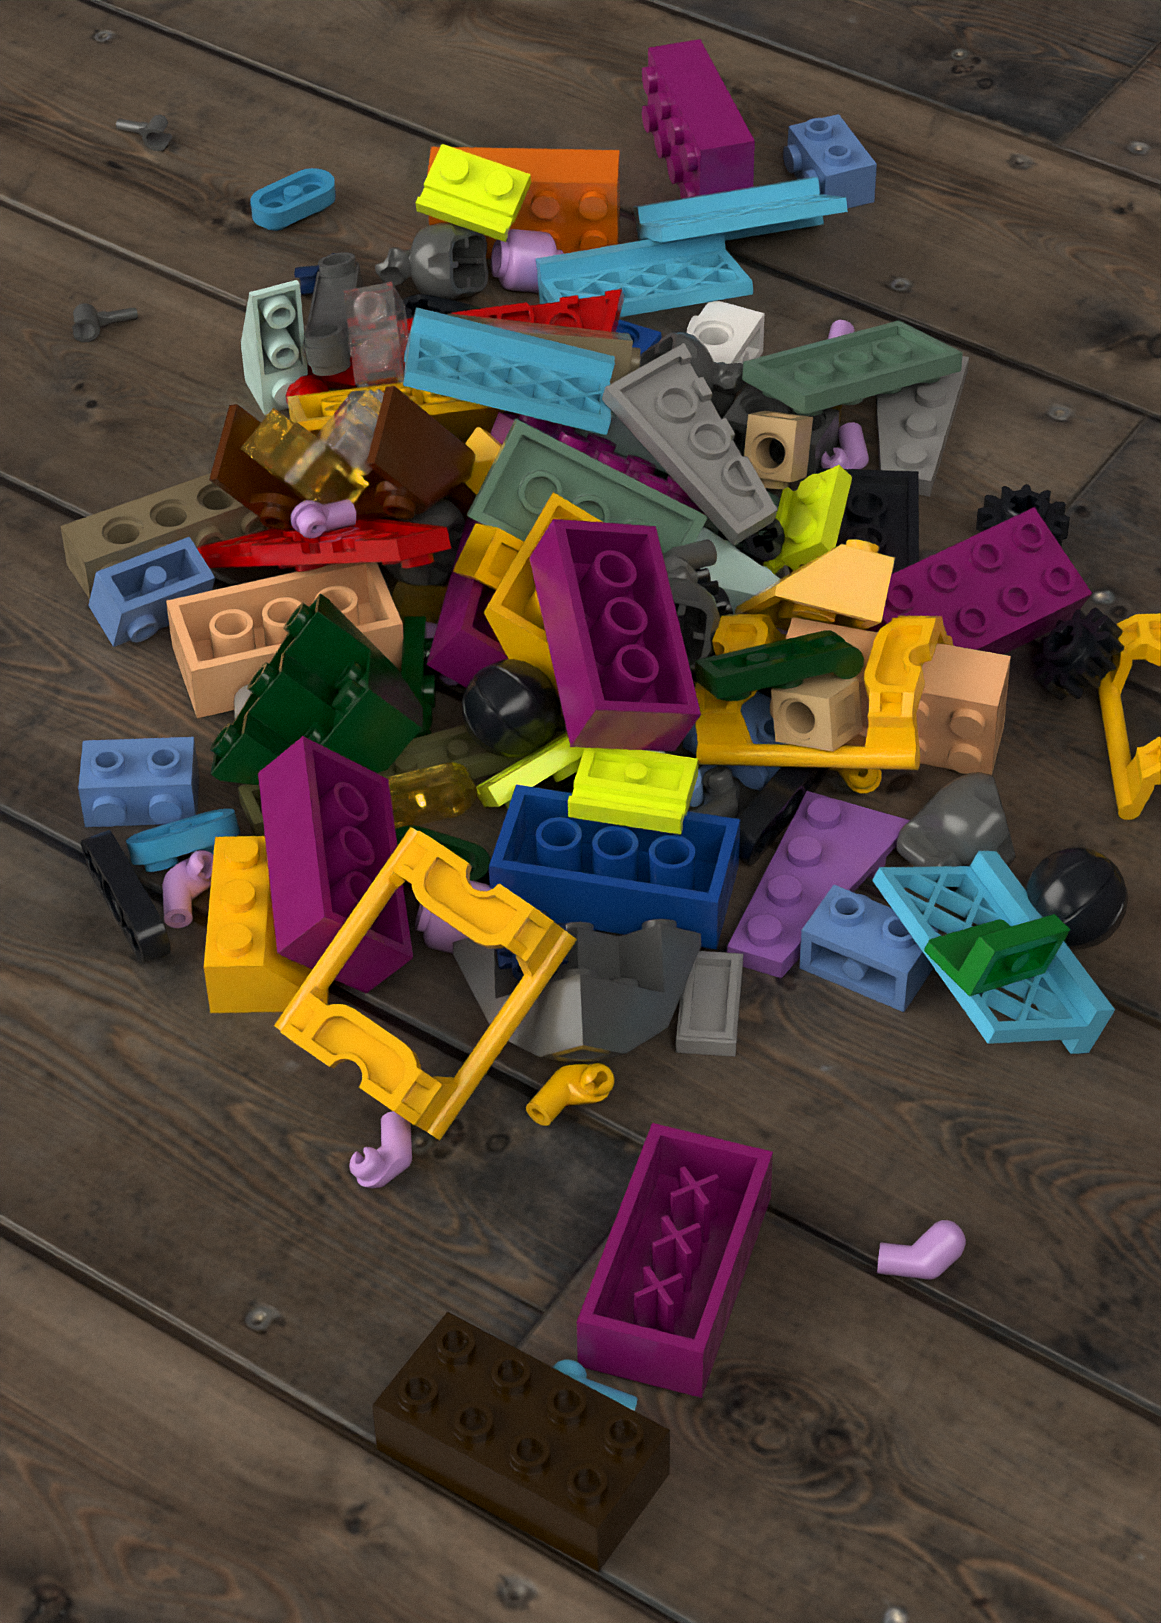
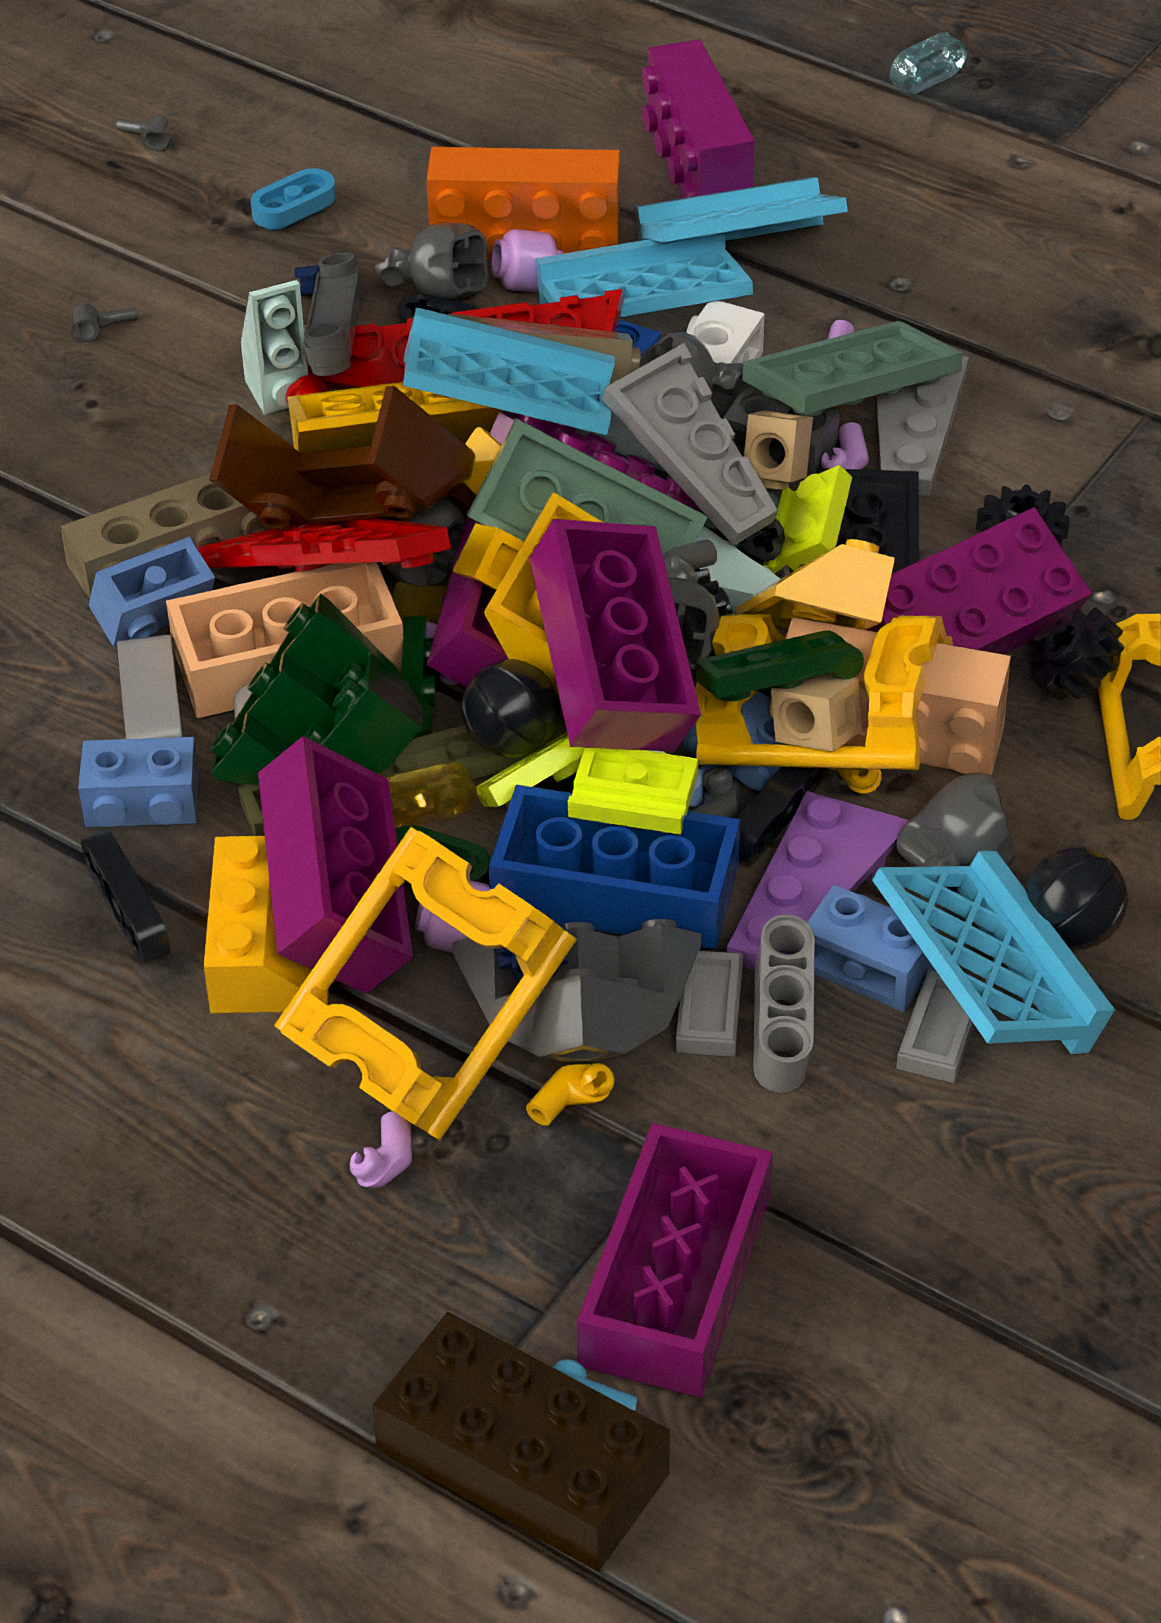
dark azure plate [126,809,240,872] -> none
lavender arm [162,850,213,929] -> none
clear yellow brick [240,408,369,505] -> none
lavender arm [291,499,357,539] -> none
clear brick [313,389,384,475] -> none
clear brick [344,282,409,388] -> none
neon yellow plate [415,144,531,242] -> none
medium blue brick [783,114,877,209] -> none
lavender arm [877,1220,966,1280] -> none
green panel [924,914,1071,997] -> none
none -> light grey beam [117,634,183,739]
none -> light grey beam [753,914,815,1093]
none -> clear light blue beam [889,32,967,94]
none -> light grey tile [896,969,974,1083]

